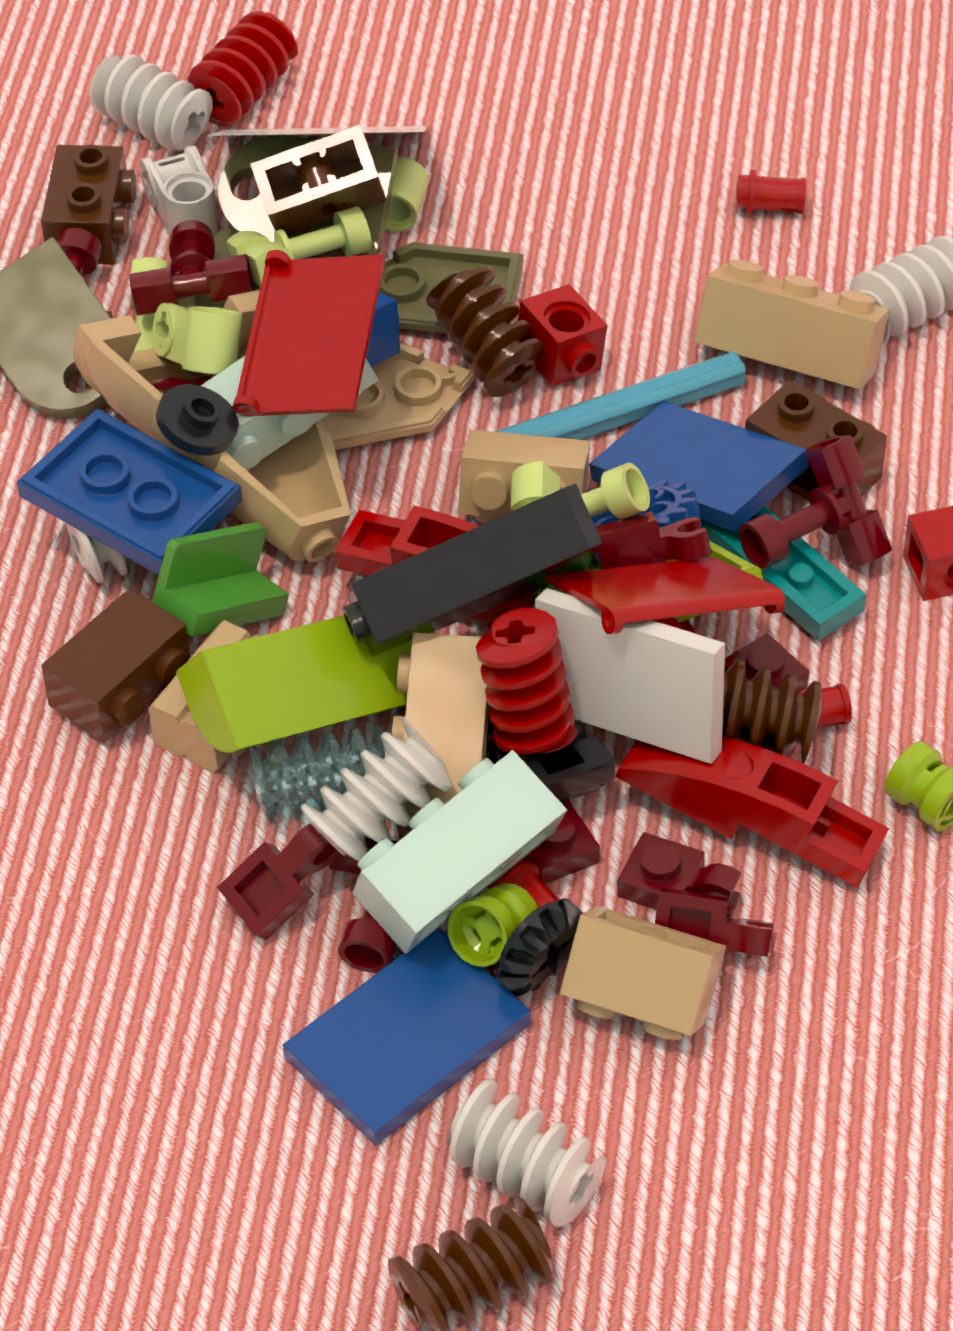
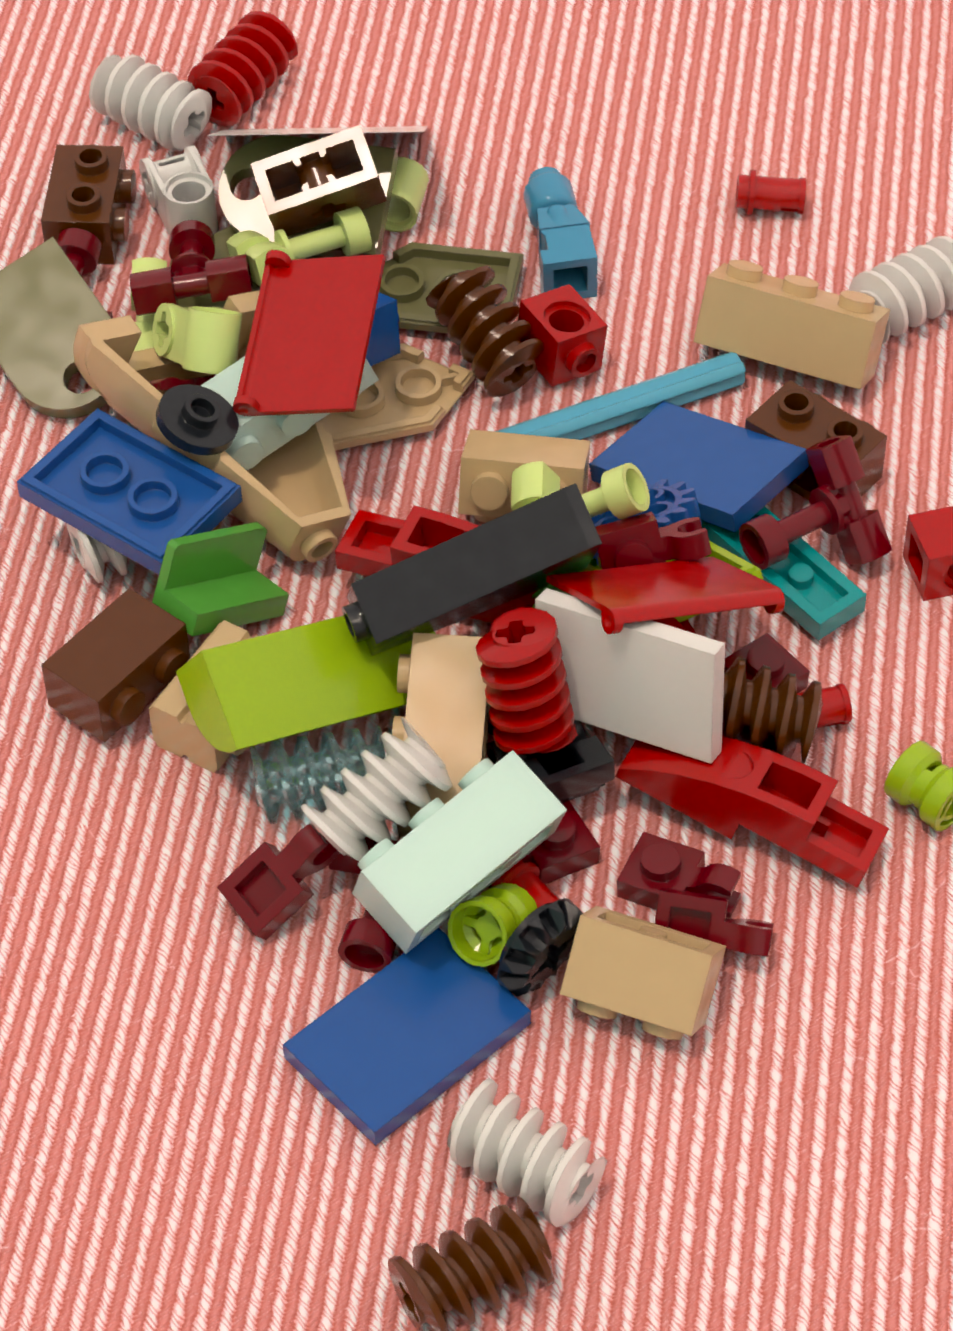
none -> dark azure piece [523,167,597,298]

